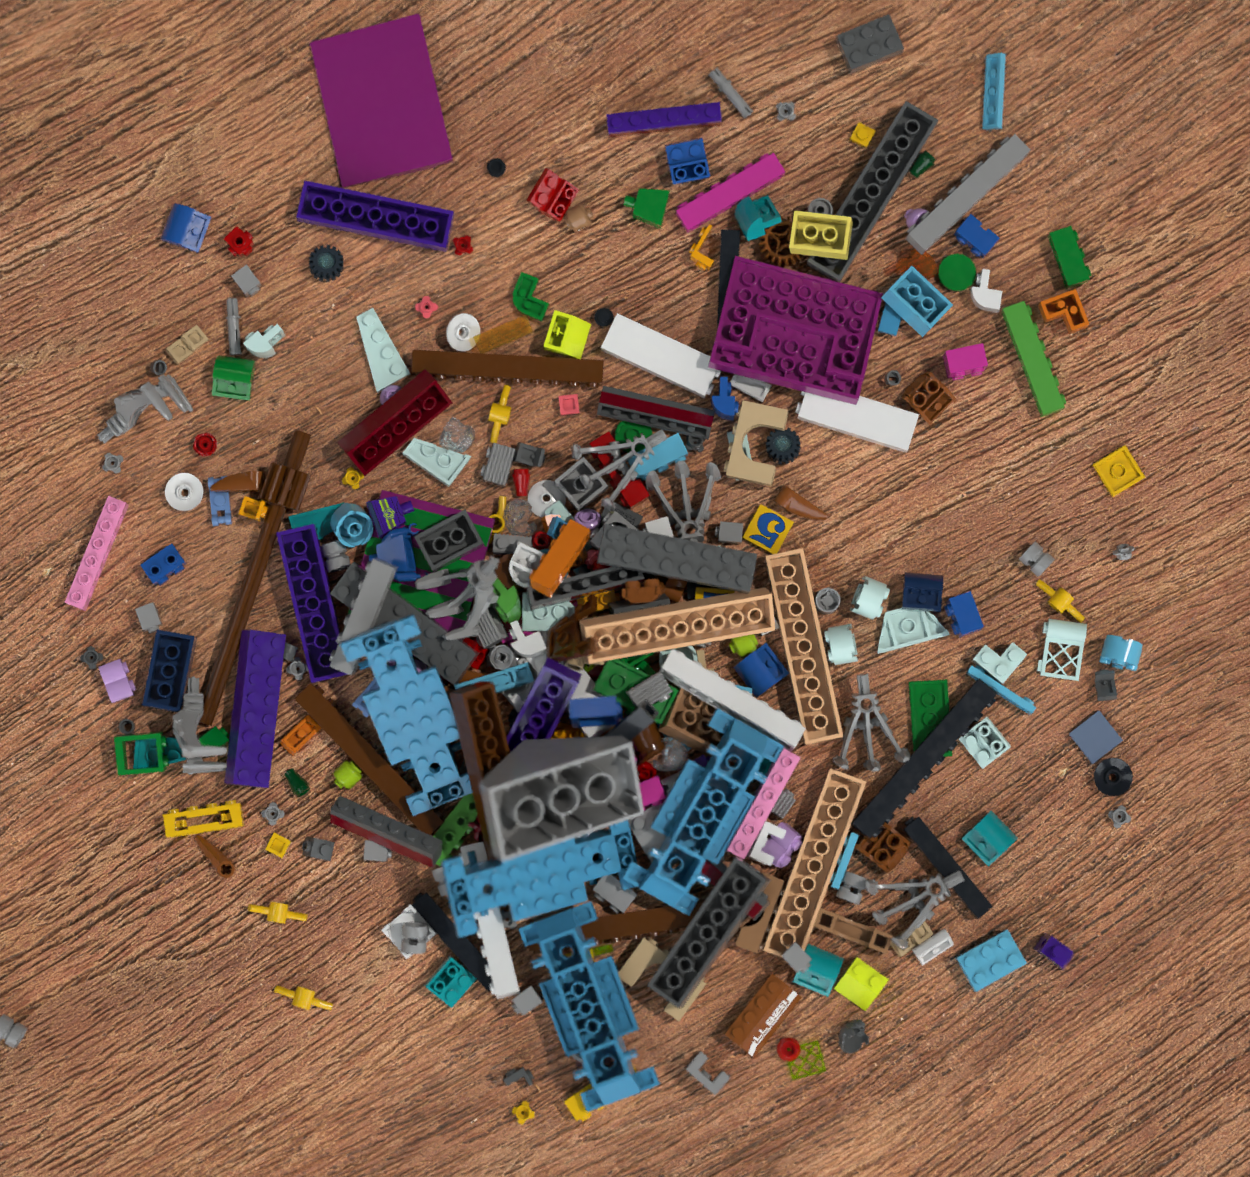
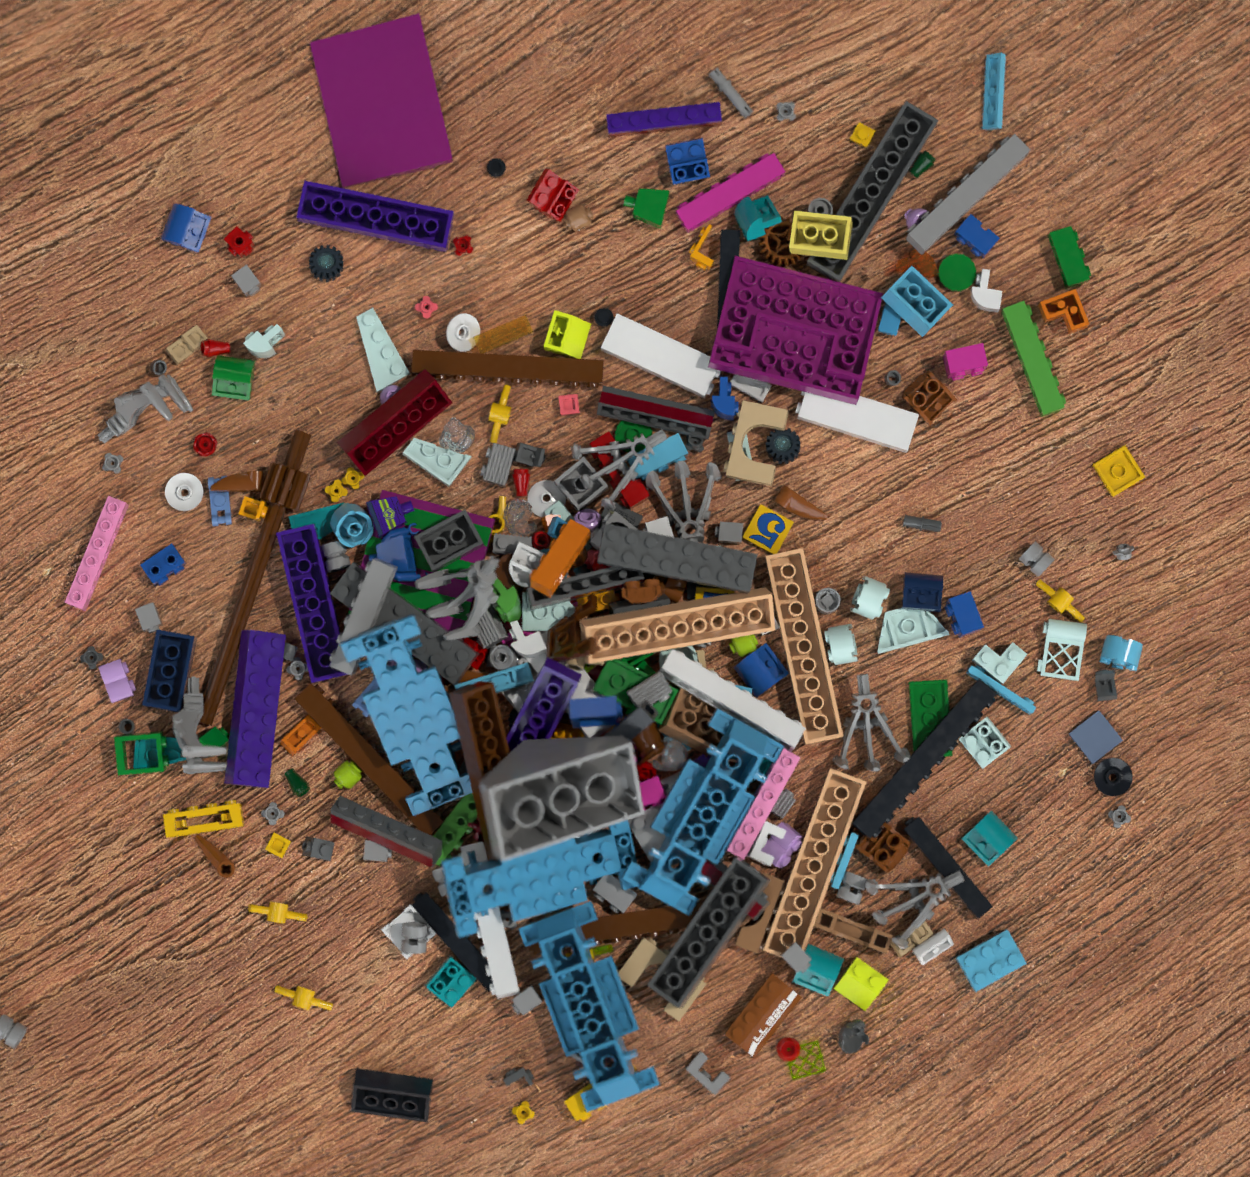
light grey axle [225,298,241,355] -> none
green plate [513,272,549,322] -> none
dark grey brick [836,14,904,75] -> none
dark purple torso [1033,933,1074,970] -> none
none -> red cone [200,339,230,358]
none -> yellow plate [325,480,348,502]
none -> black slope [351,1068,433,1122]
none -> dark grey axle [903,514,942,532]

